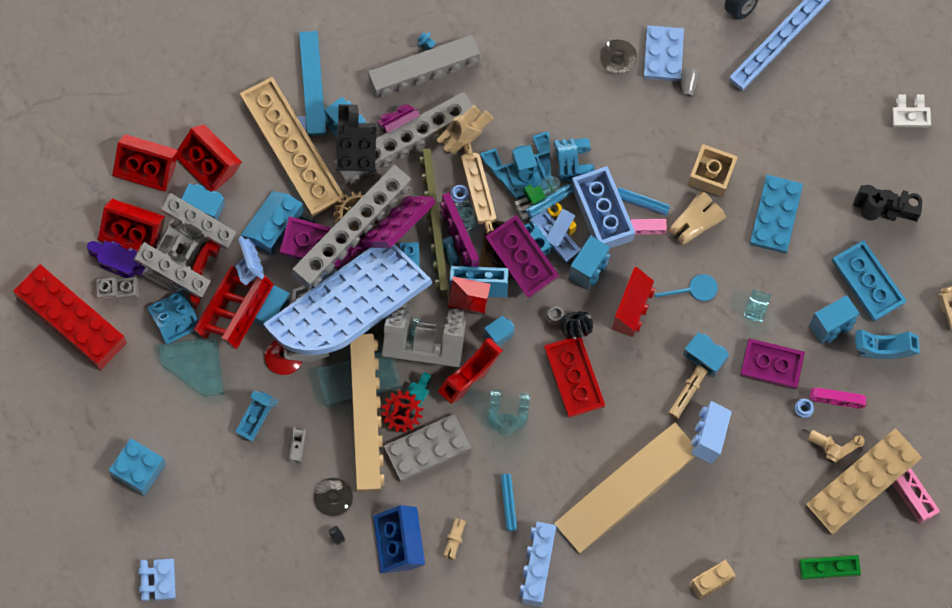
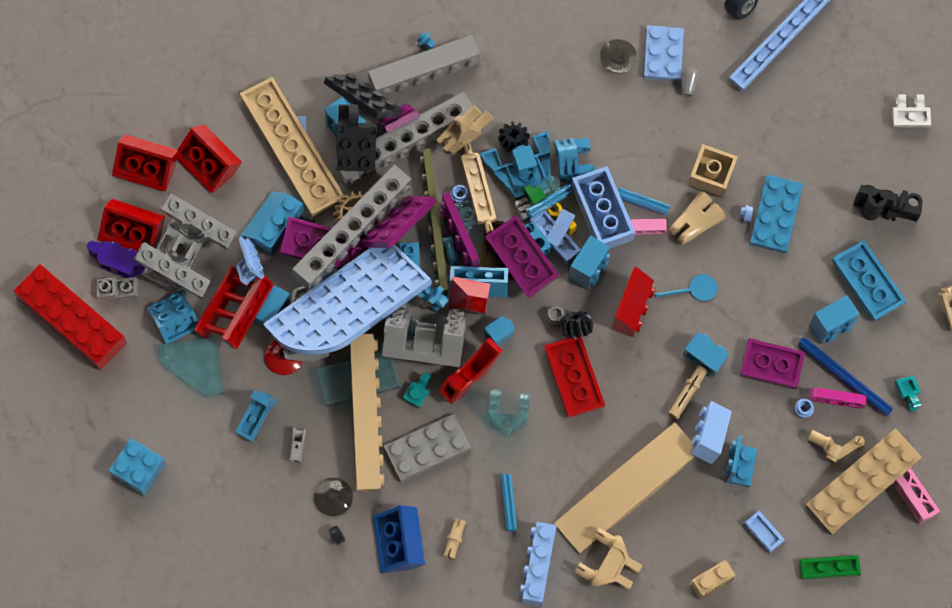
light blue plate [138,558,176,601] -> none
dark azure brick [182,183,225,220] -> none
red slope [190,240,221,309] -> none
dark azure tile [299,31,326,136] -> none
red gear [381,390,424,433] -> none
clear light blue brick [744,289,771,322] -> none
dark azure arch [855,330,920,359] -> none
none -> black plate [323,73,402,119]
none -> dark azure hips [417,286,449,312]
none -> black gear [498,121,530,153]
none -> tan connector [574,527,643,590]
none -> dark azure bracket [724,436,757,488]
none -> light blue plate [740,204,753,223]
none -> light blue tile [743,510,785,554]
none -> blue axle [798,337,893,416]
none -> teal plate [894,375,921,412]

